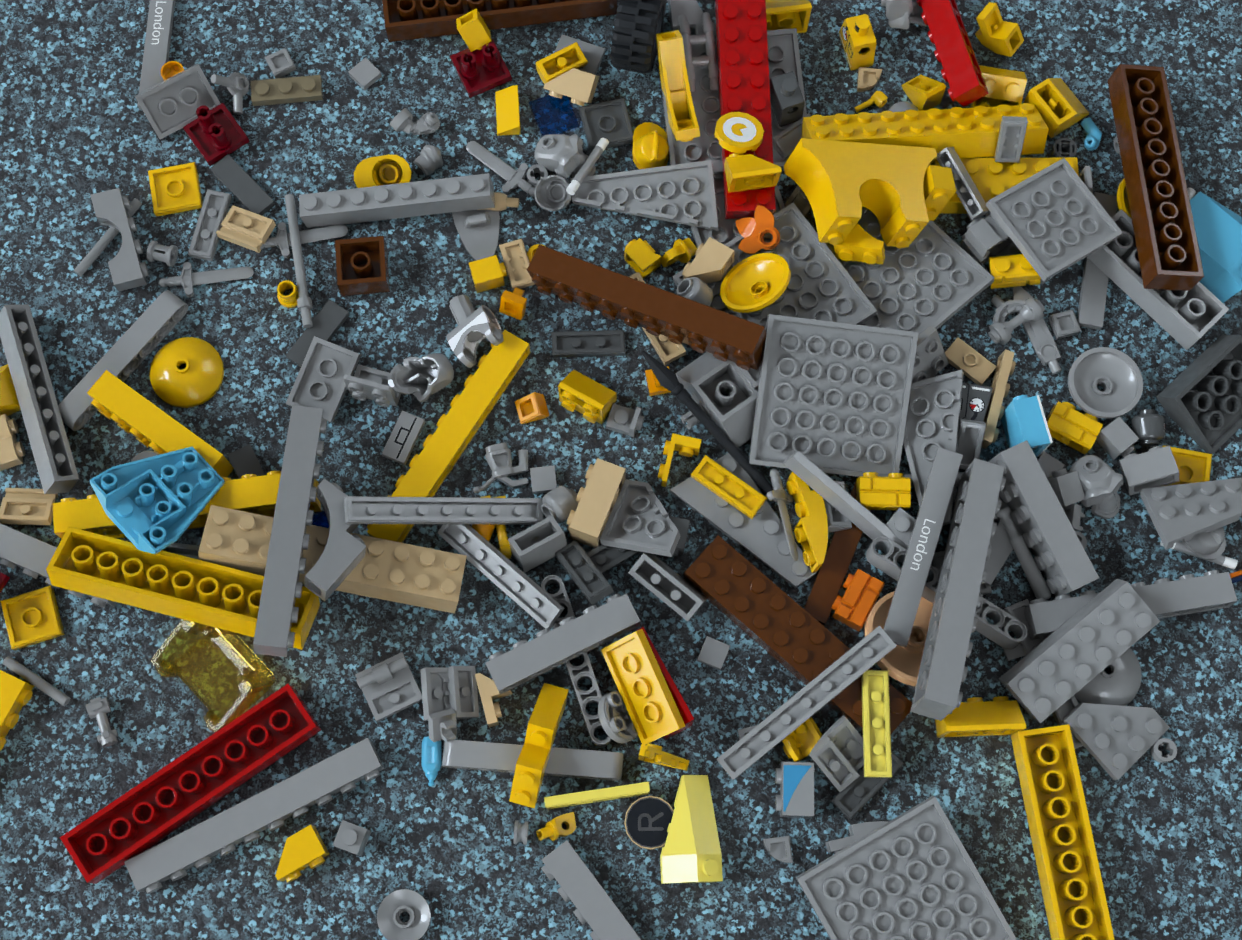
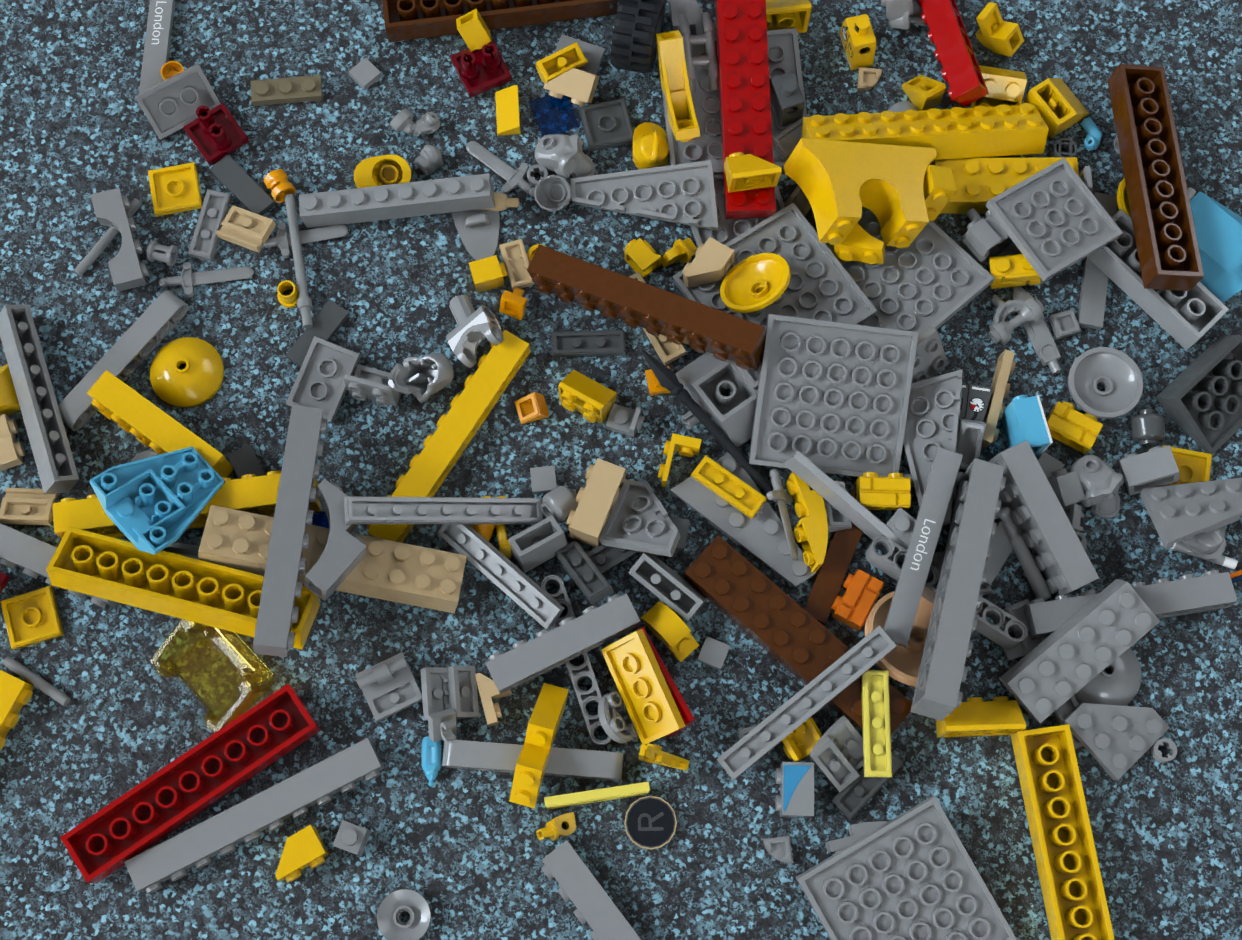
light grey bar [86,697,118,747] -> none
light grey piece [211,72,249,115] -> none
light grey tile [265,47,297,79] -> none
reddish brown brick [335,236,390,296] -> none
light grey tile [382,410,425,465] -> none
light grey piece [473,442,528,493] -> none
light grey bush [513,820,529,845] -> none
light grey bar [566,137,609,195] -> none
light yellow wedge [660,775,723,884] -> none
light grey head [676,277,713,307] -> none
yellow tile [714,112,764,154] -> none
orange plate [735,205,780,254] -> none
yellow hand [854,91,888,113] -> none
light grey piece [936,147,989,220] -> none
tan plate [945,337,997,386] -> none
light grey plate [995,116,1028,163] -> none
light grey brick [1096,416,1139,460] -> none
none -> light orange wheel [264,169,296,203]
none -> yellow brick [641,601,699,662]

